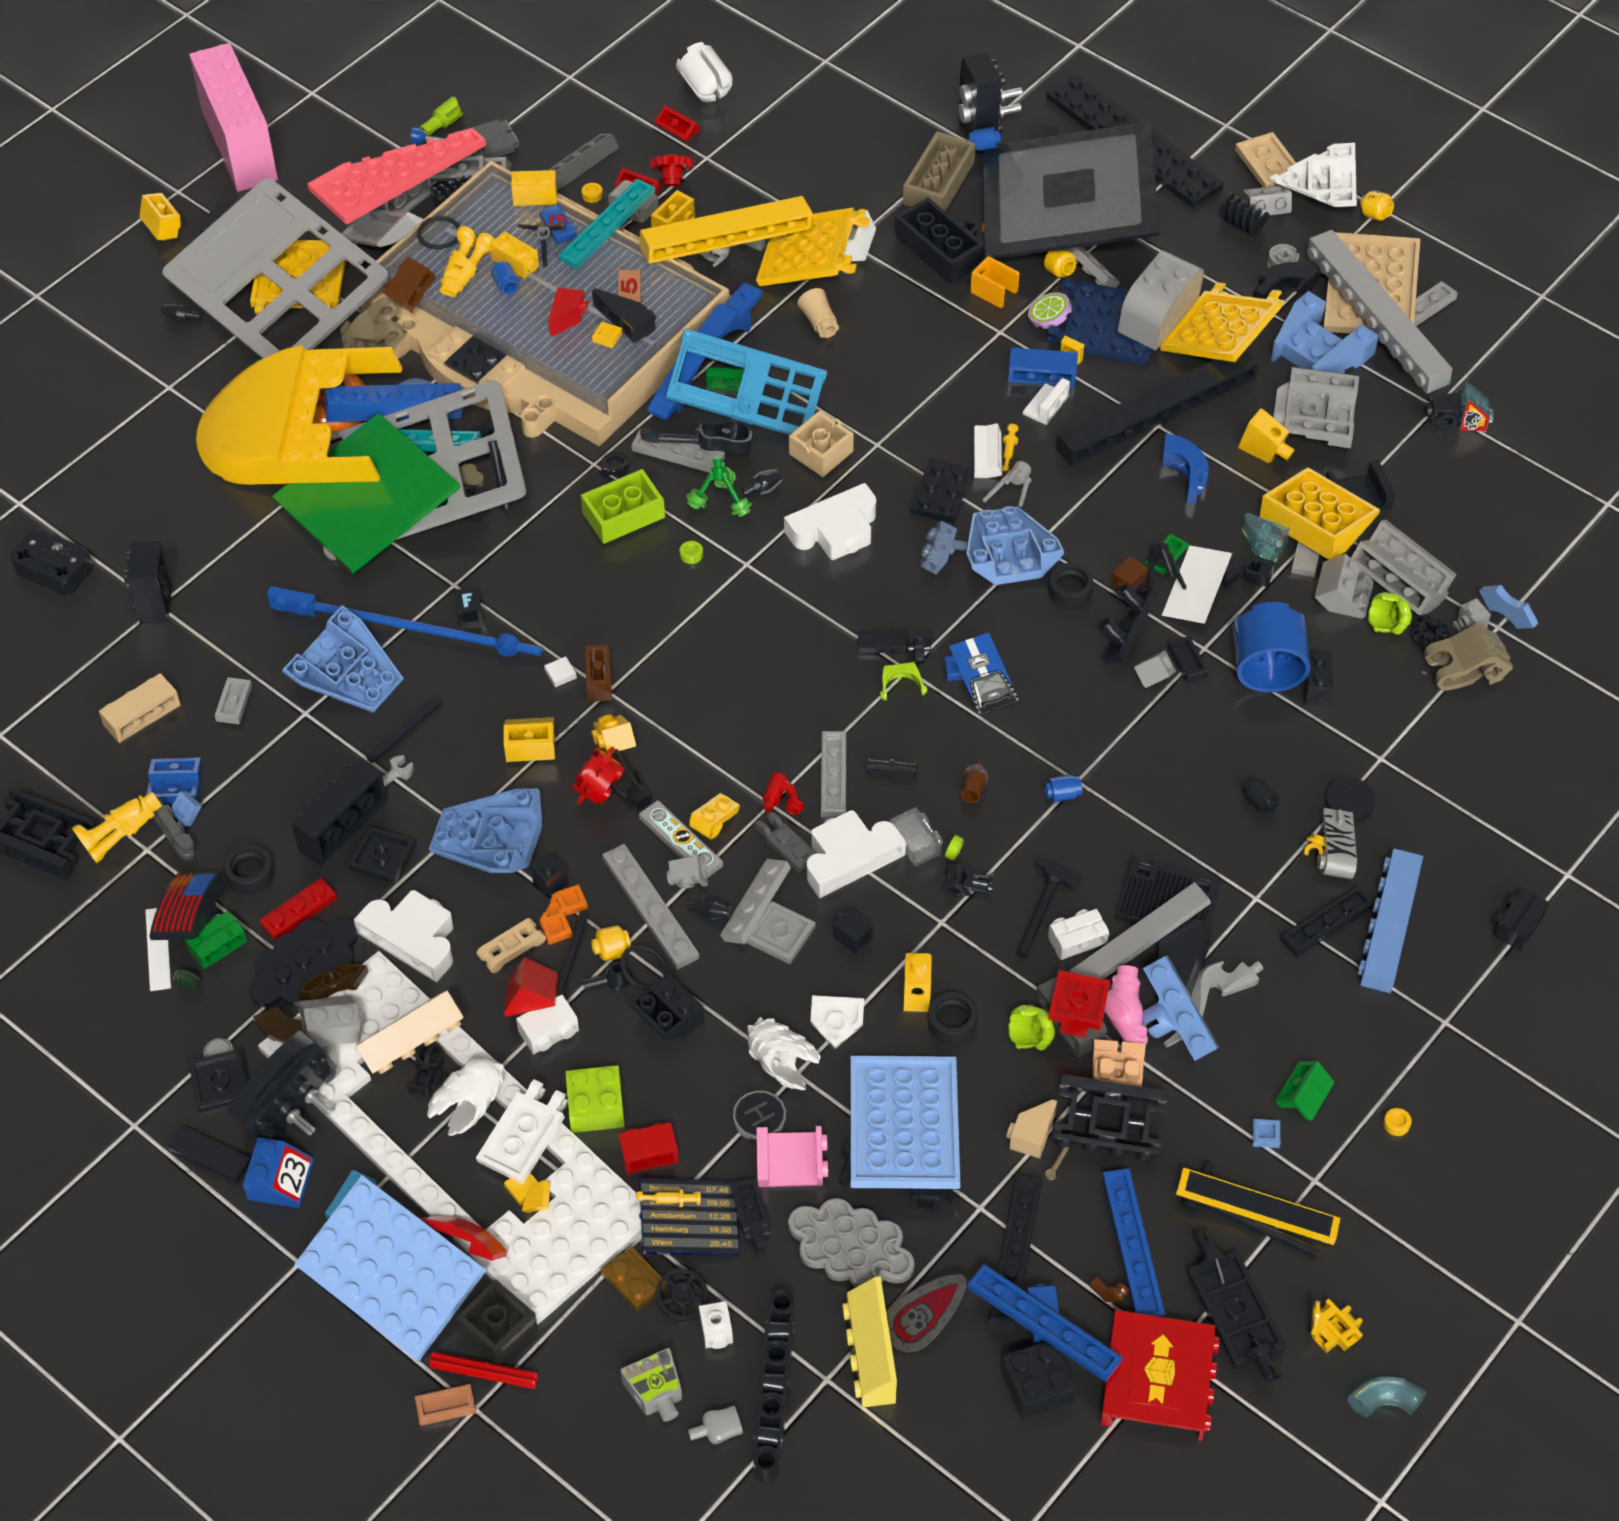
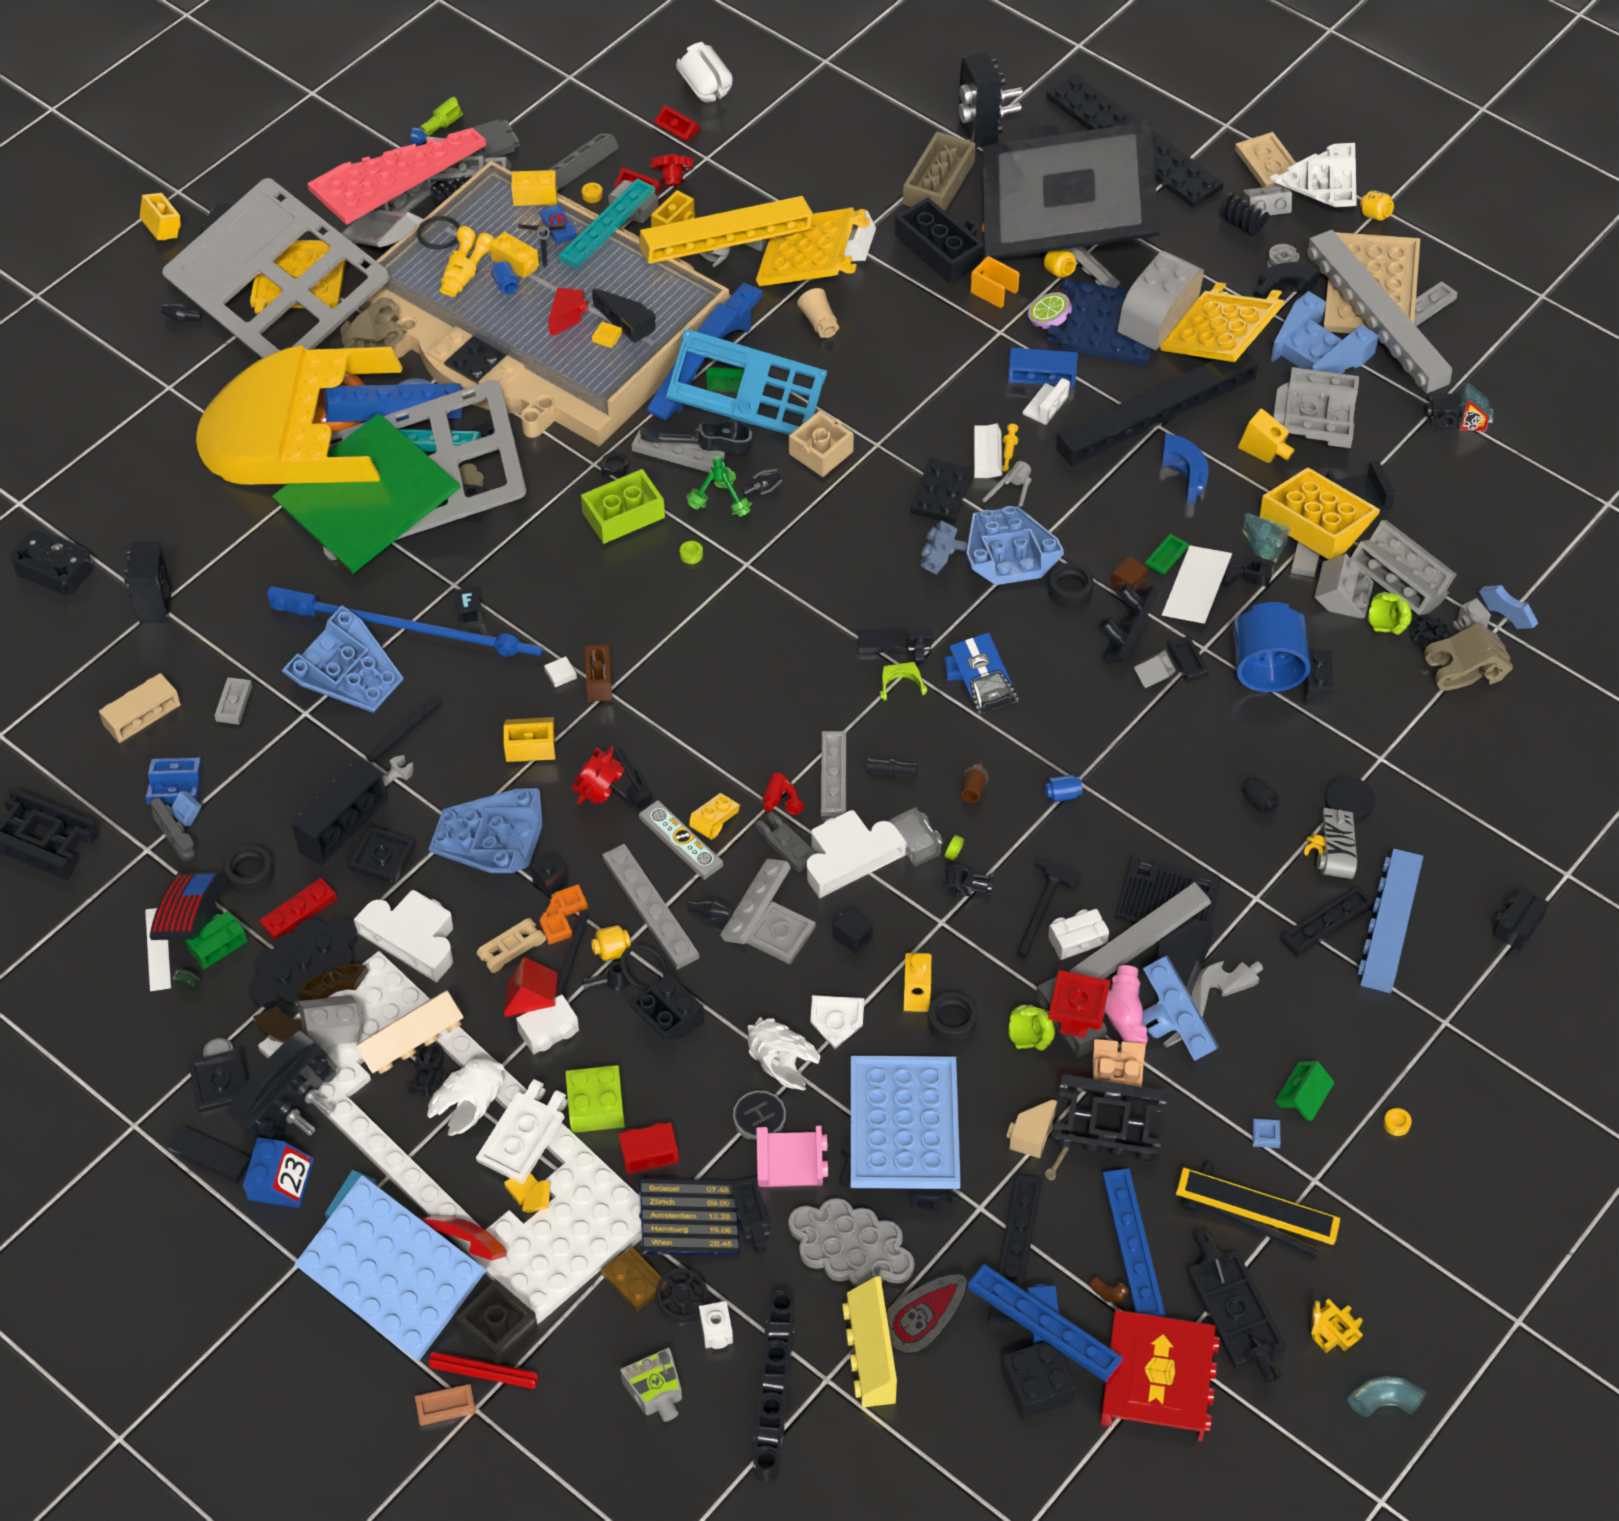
yellow piece [72,792,162,863] -> none
bright pink brick [189,43,278,192] -> none
reddish brown brick [383,256,436,313] -> none
black bar [488,440,511,510] -> none
yellow brick [591,715,636,753] -> none
nougat tile [618,270,641,303] -> none
yellow piece [636,1189,701,1207] -> none
light grey brick [667,855,708,889] -> none
light grey piece [688,1405,743,1444] -> none
white brick [784,483,876,560] -> none
blue brick [969,127,1001,151] -> none
yellow tile [1060,336,1084,364] -> none
black plant [1147,542,1187,590] -> none

